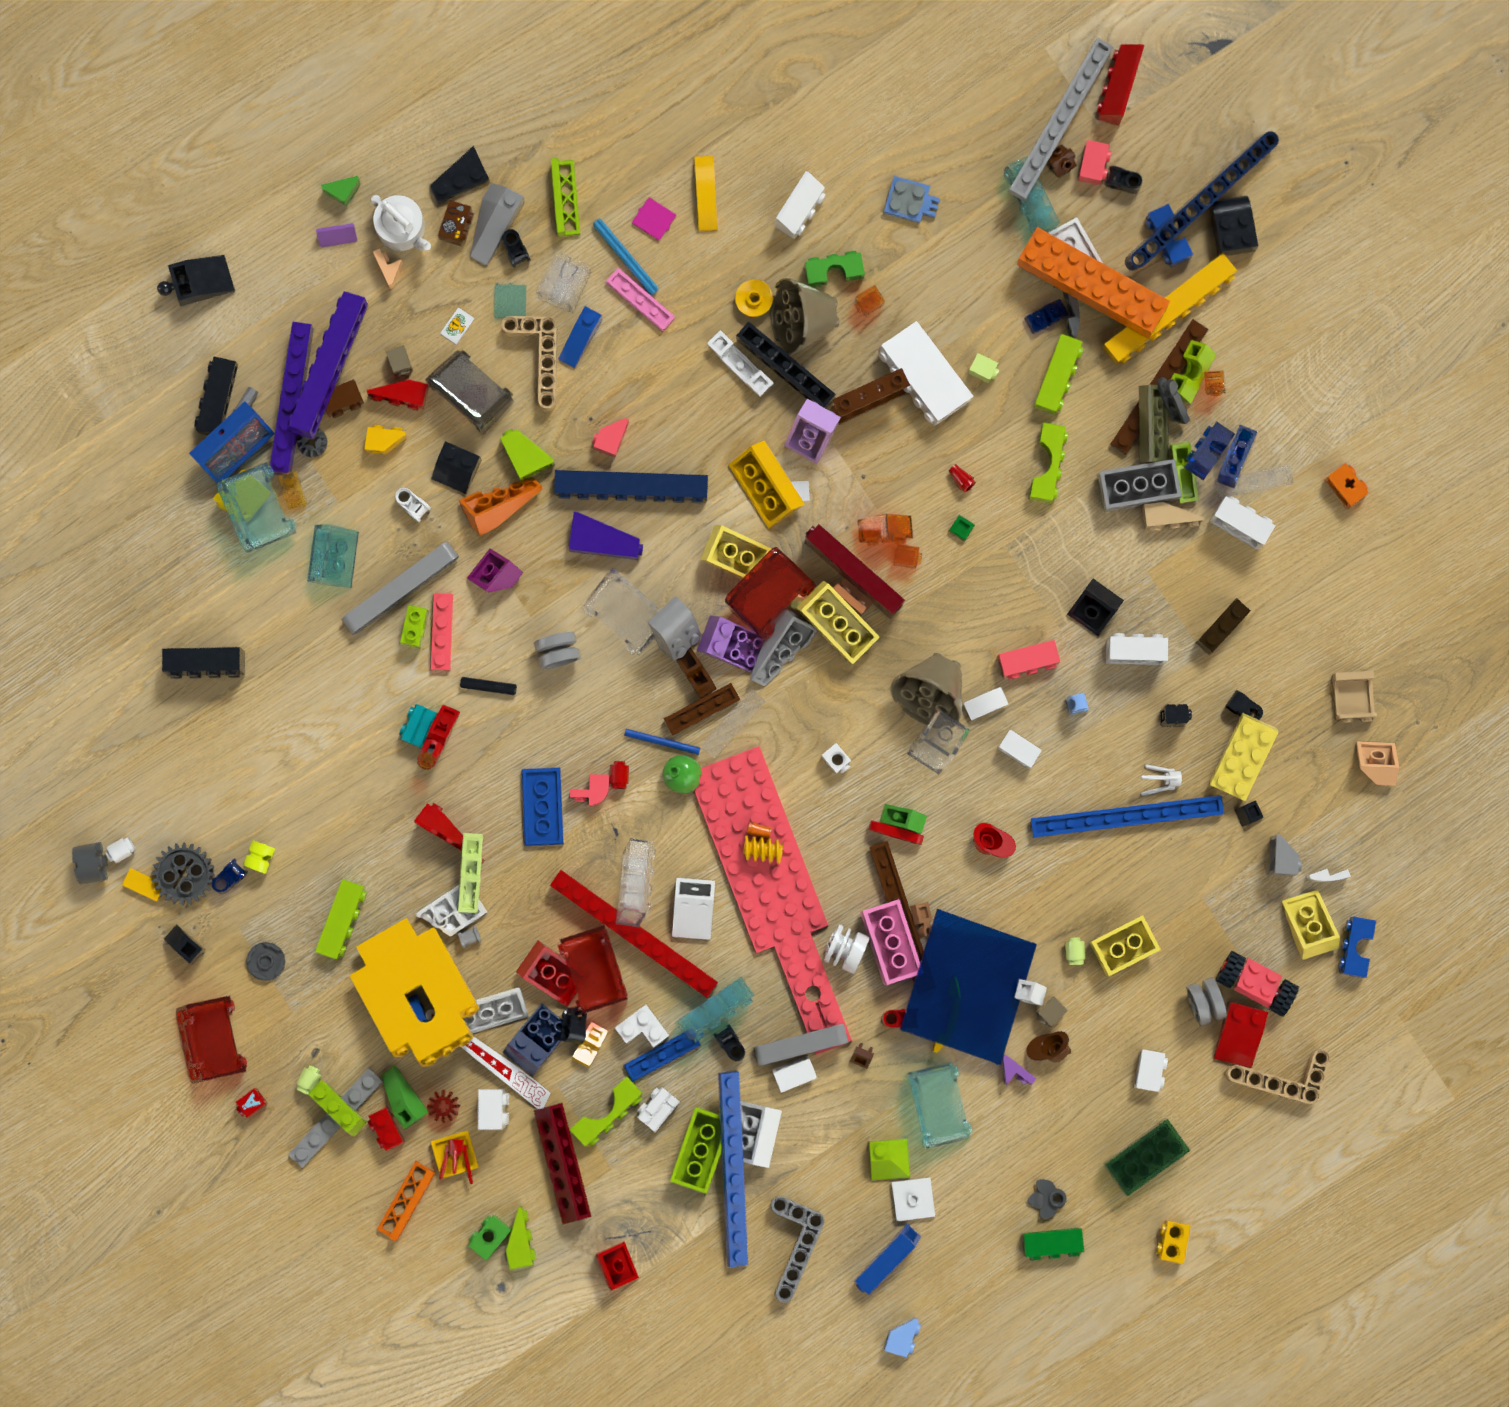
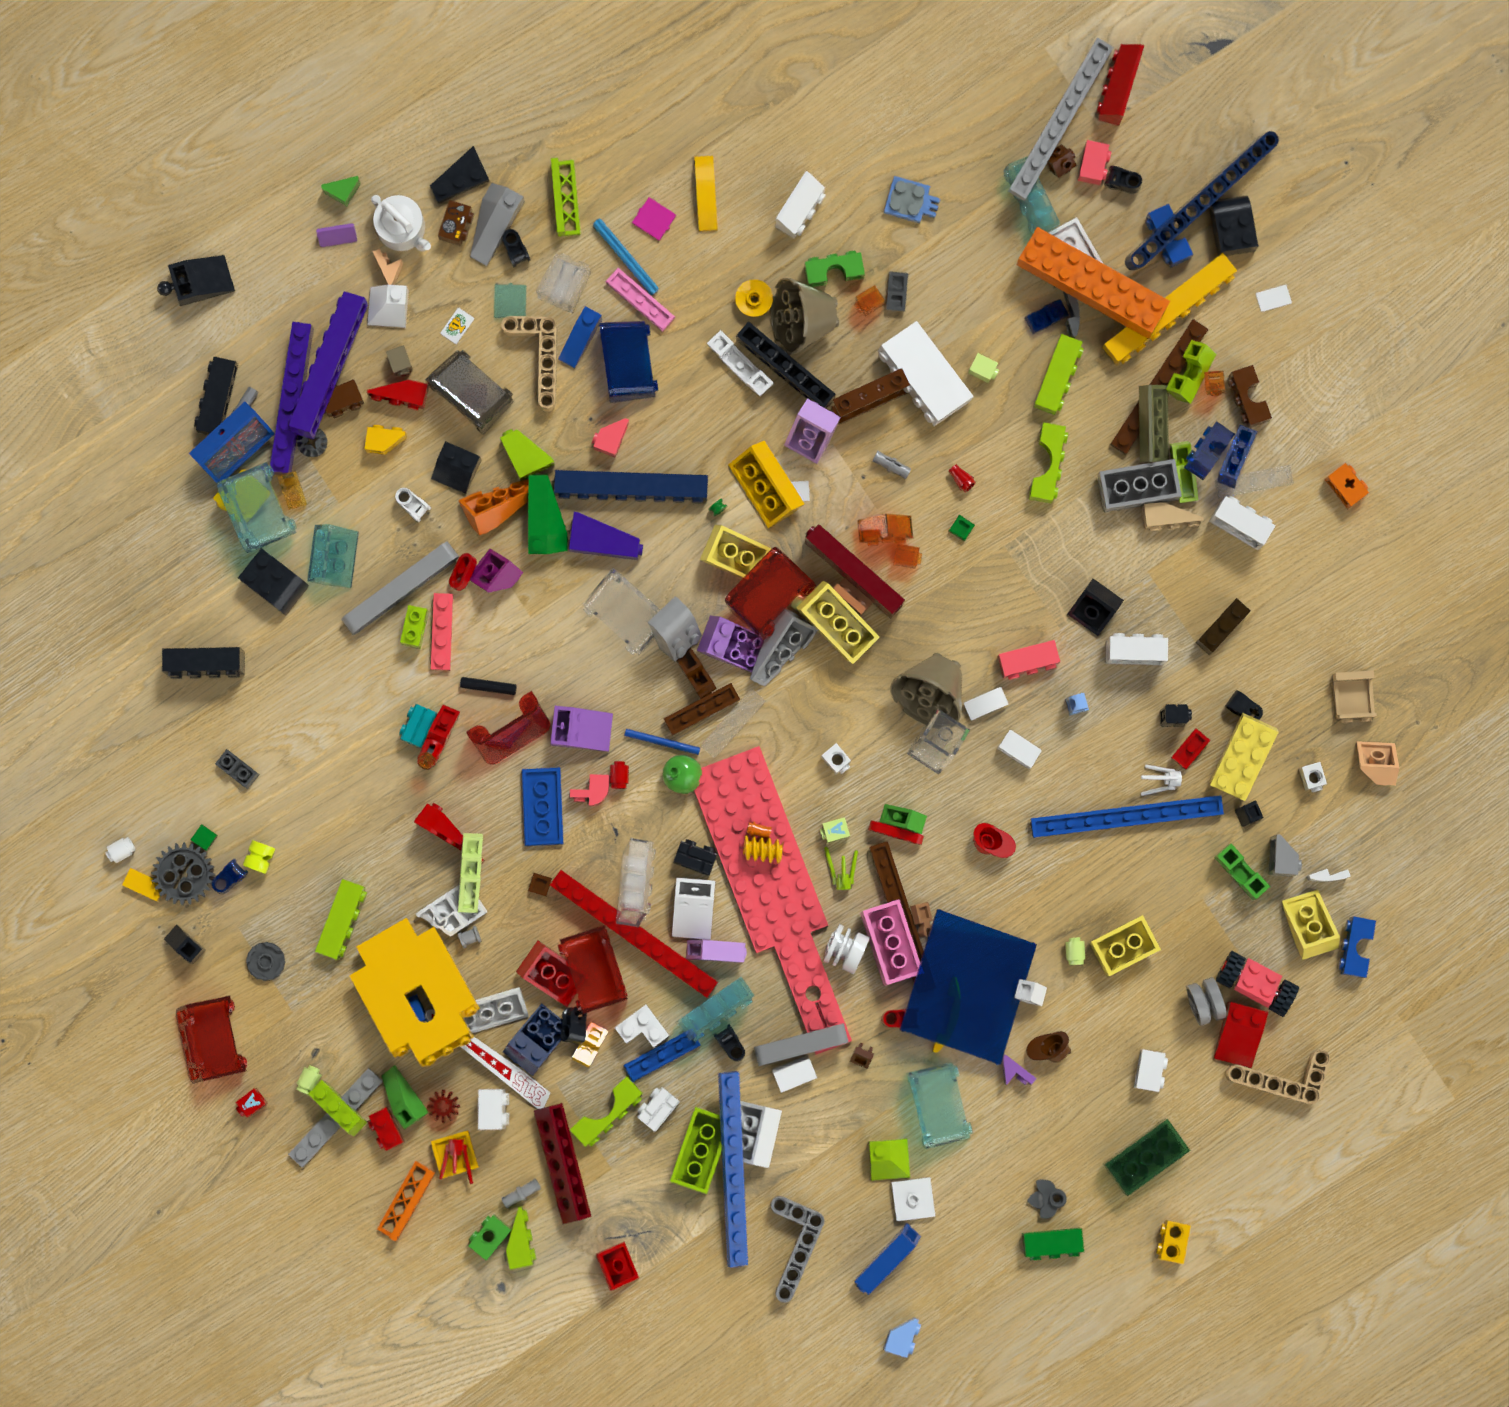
dark grey brick [72,842,108,884] -> none
light grey wheel [534,632,581,669] -> none
dark tan brick [1036,997,1068,1027] -> none
dark grey hinge [1157,377,1190,424] -> none
none -> green tile [190,824,218,851]
none -> dark grey slope [215,749,260,789]
none -> black brick [238,548,309,616]
none -> white slope [367,285,409,328]
none -> red plate [449,553,477,591]
none -> clear red windscreen [466,691,551,765]
none -> light grey pin [501,1178,541,1209]
none -> green wedge [528,475,568,554]
none -> reddish brown tile [528,873,552,897]
none -> medium lavender slope [551,706,613,752]
none -> clear blue windscreen [599,321,658,403]
none -> black brick [673,839,717,876]
none -> lavender slope [686,940,747,962]
none -> green bush [708,498,727,517]
none -> yellowish green brick [820,817,850,843]
none -> lime plant [824,847,858,890]
none -> light grey pin [872,451,911,479]
none -> dark grey slope [886,271,908,311]
none -> red plate [1171,728,1211,770]
none -> bright green arch [1214,843,1270,900]
none -> reddish brown arch [1228,365,1272,428]
none -> white sticker [1256,285,1292,312]
none -> white brick [1299,762,1327,793]

